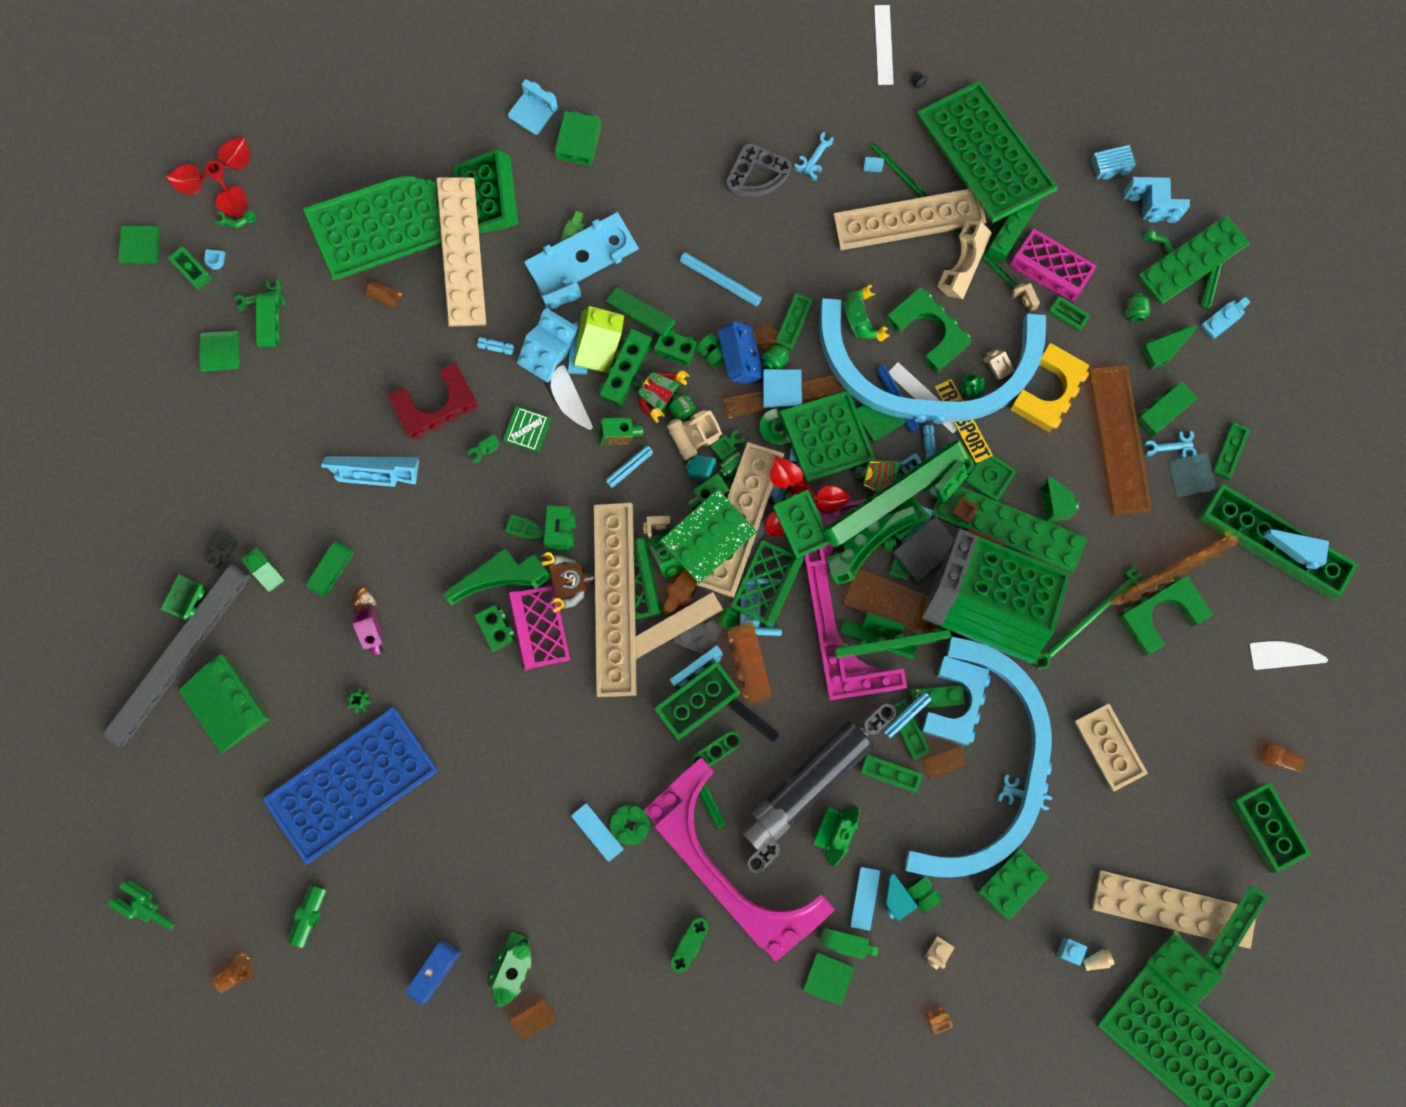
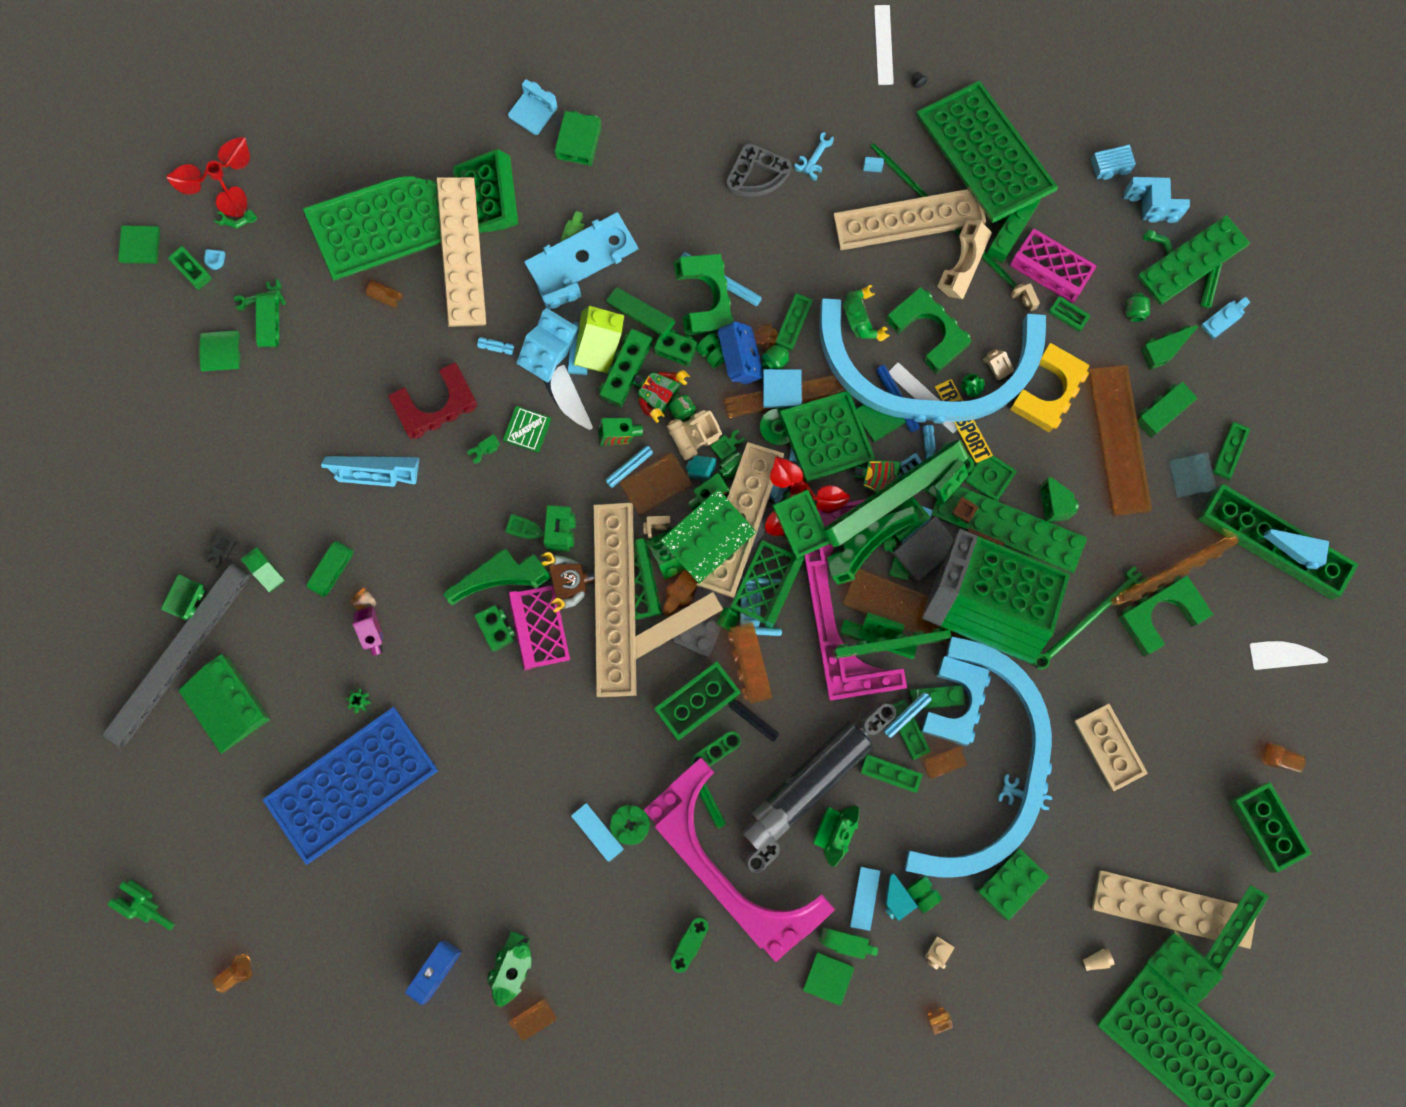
green piece [287,884,327,948] -> none
medium azure plate [670,646,723,689] -> none
medium azure brick [1056,937,1087,966] -> none
medium azure bar [1144,431,1197,459] -> none
none -> clear orange piece [620,452,692,515]
none -> green arch [673,254,734,336]

